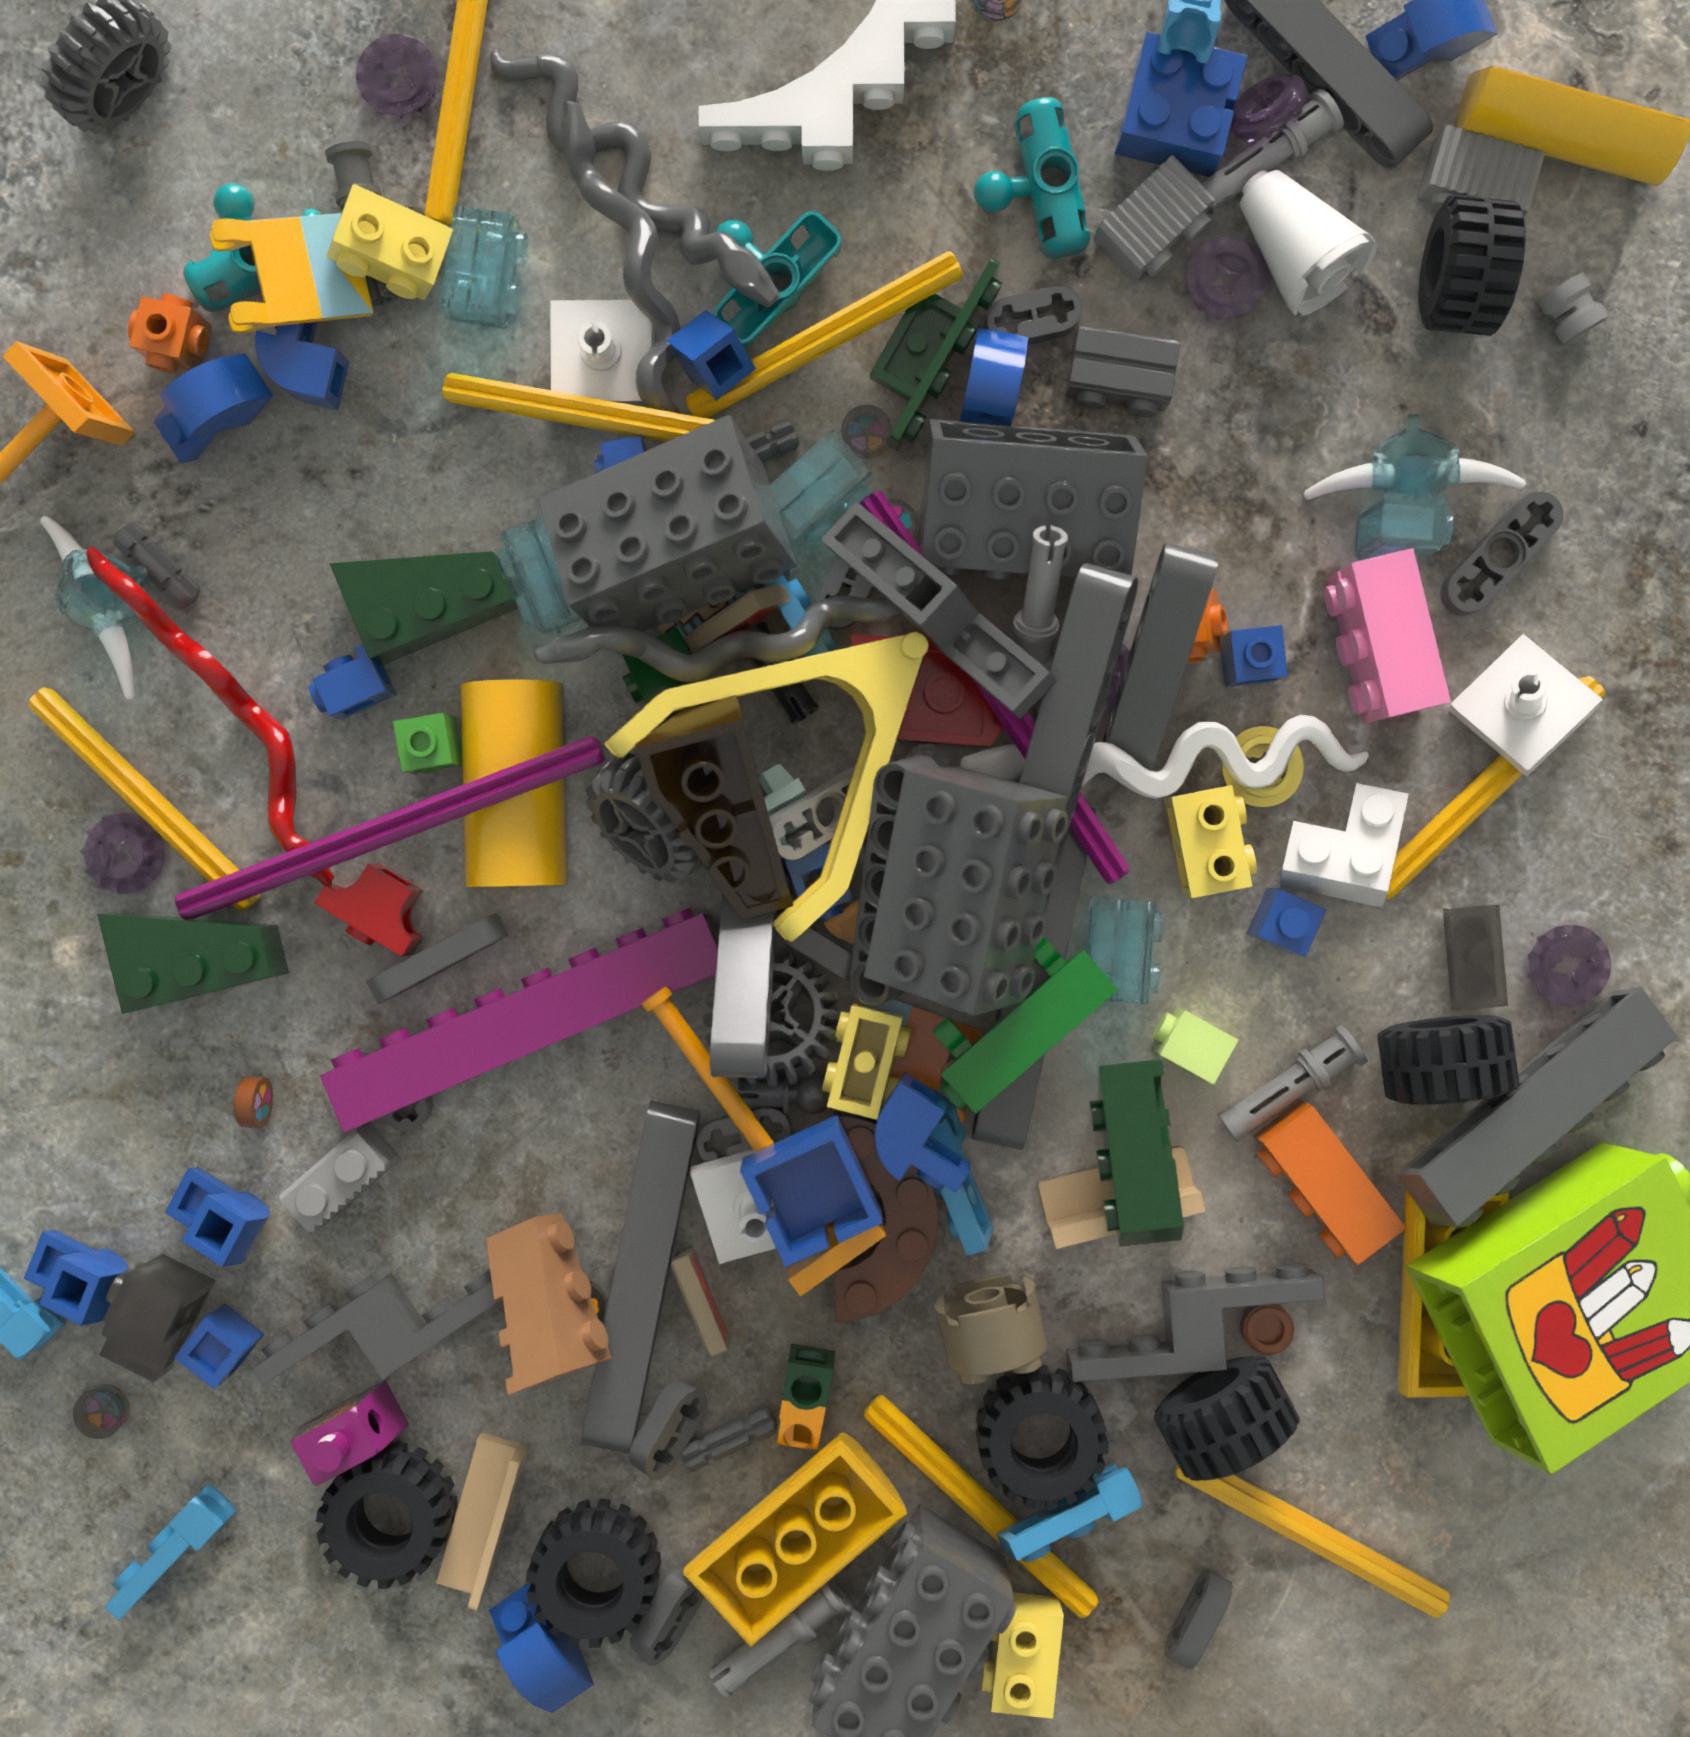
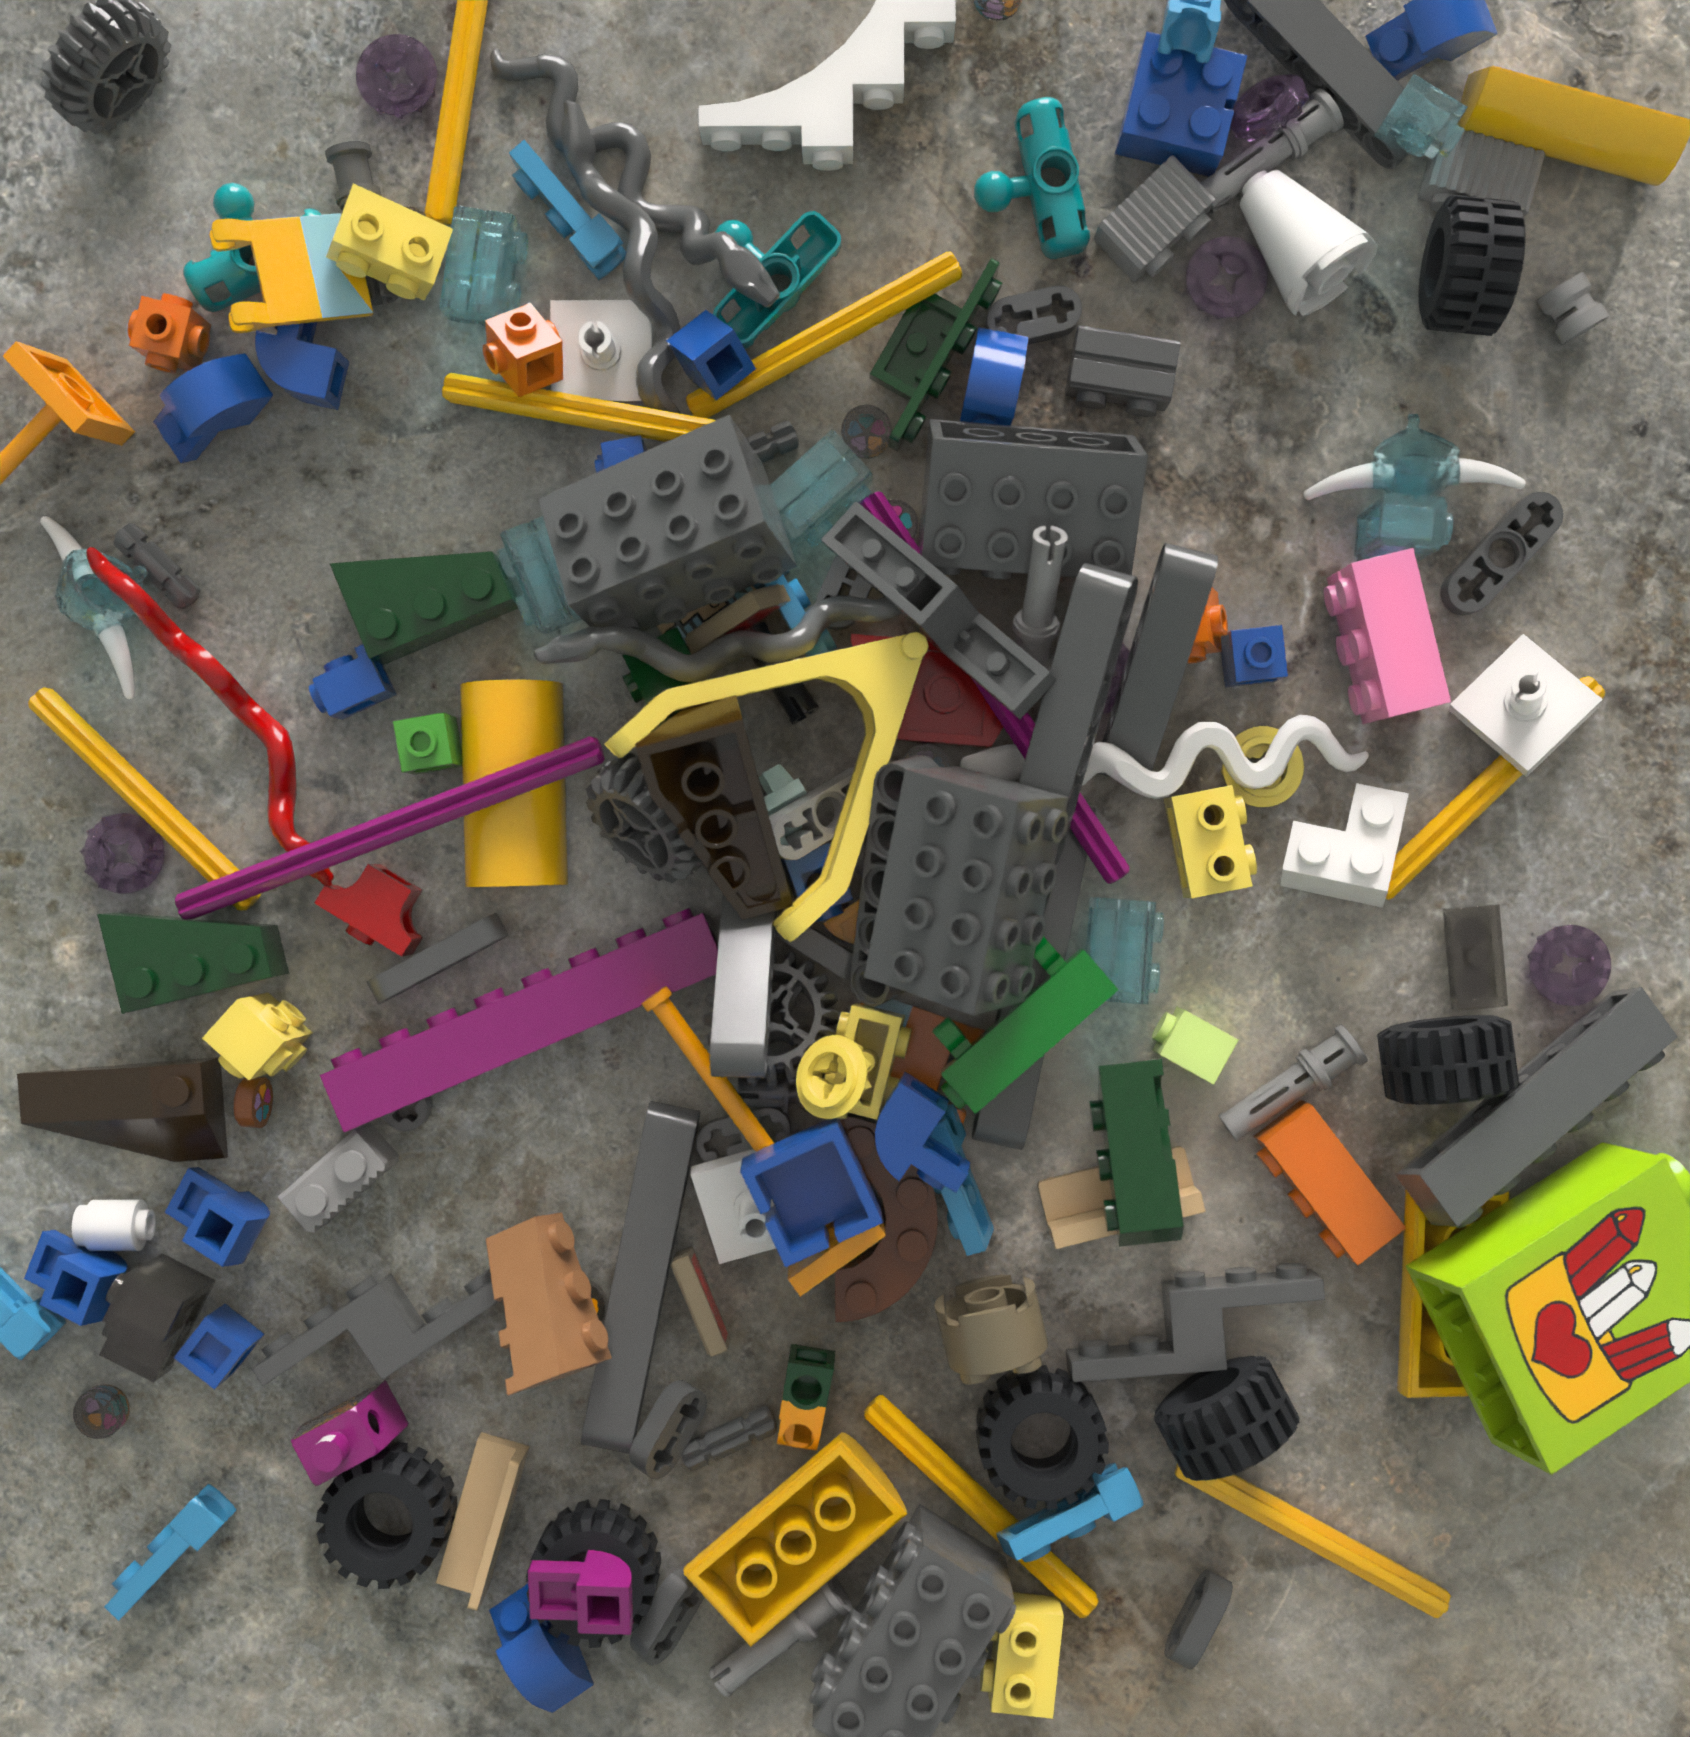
dark orange tile [1240,1304,1294,1355] -> none
blue brick [1246,888,1327,957] -> none
none -> dark brown wedge [17,1057,228,1162]
none -> white brick [72,1199,156,1251]
none -> light yellow brick [202,993,313,1080]
none -> orange brick [483,303,563,397]
none -> dark azure plate [509,140,626,280]
none -> magenta brick [528,1550,633,1635]
none -> light yellow gear [796,1035,872,1120]
none -> clear light blue brick [1374,74,1468,159]

